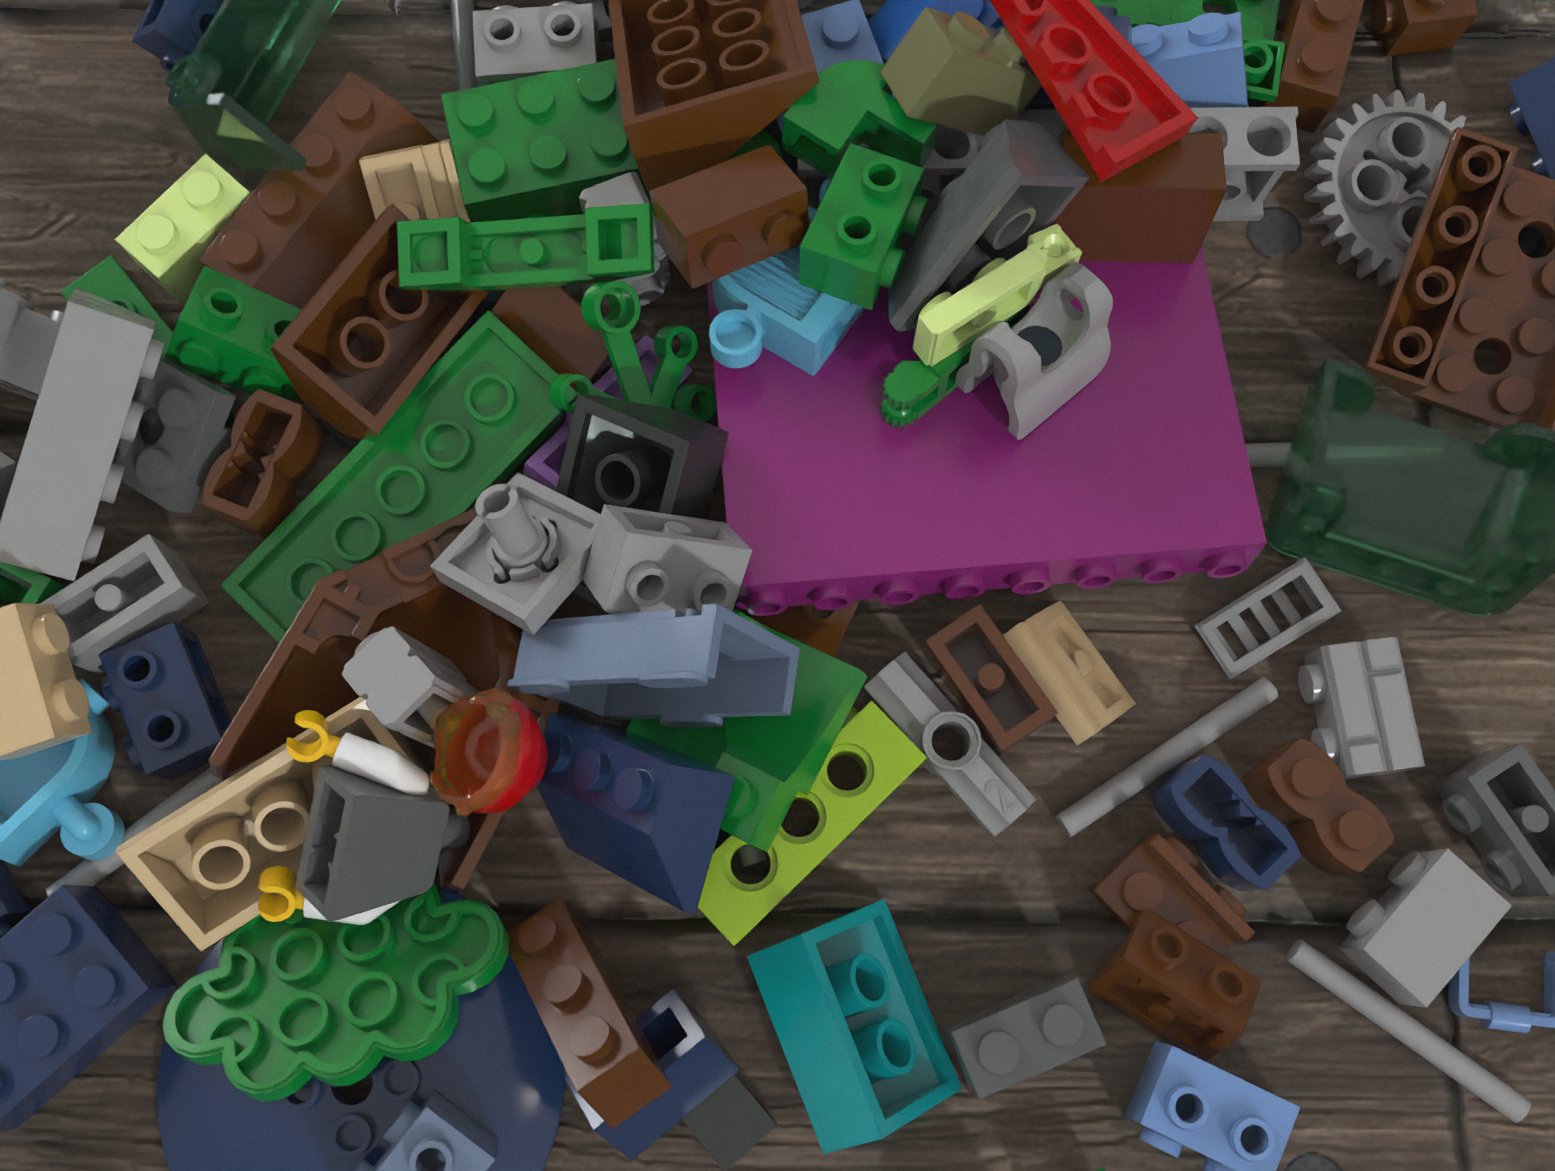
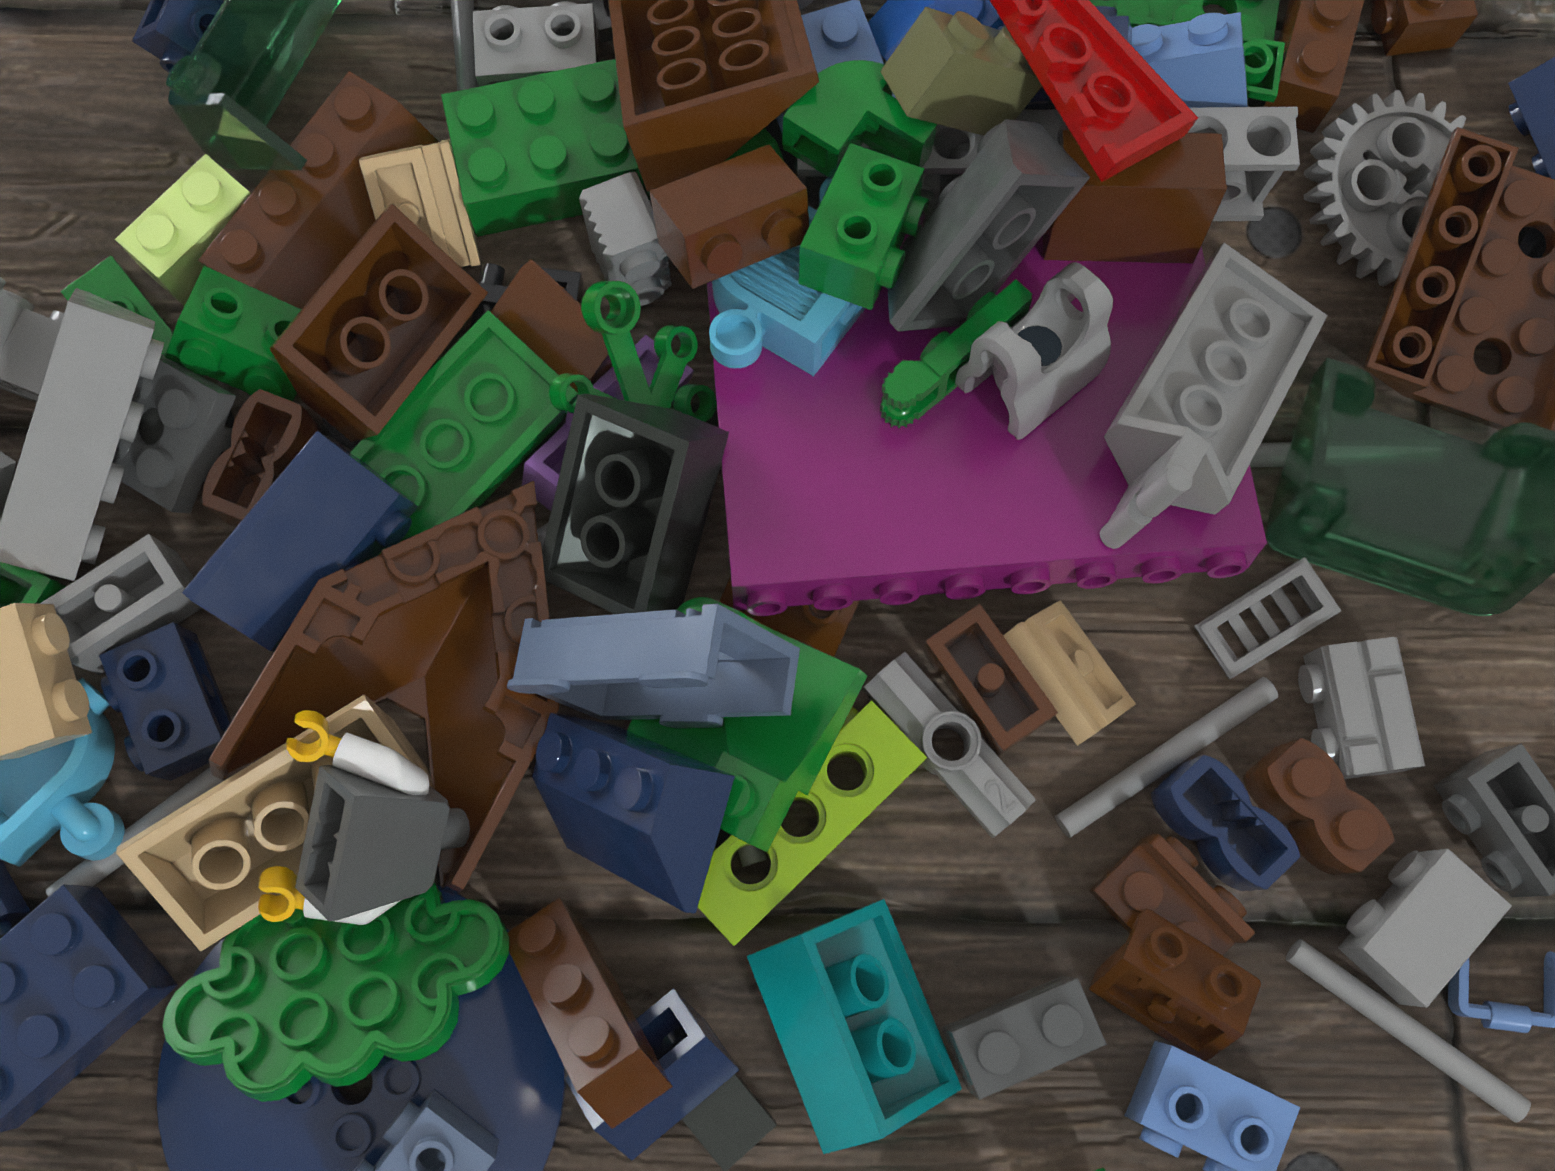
light grey brick [341,626,480,752] -> none
green slope [397,203,655,290] -> none
clear yellow hair [429,689,548,817] -> none
light grey plate [430,472,601,635] -> none
light grey brick [582,504,752,615] -> none
yellowish green hinge [913,224,1082,367] -> none
none -> dark blue slope [182,431,418,652]
none -> light grey hinge [1100,243,1328,549]

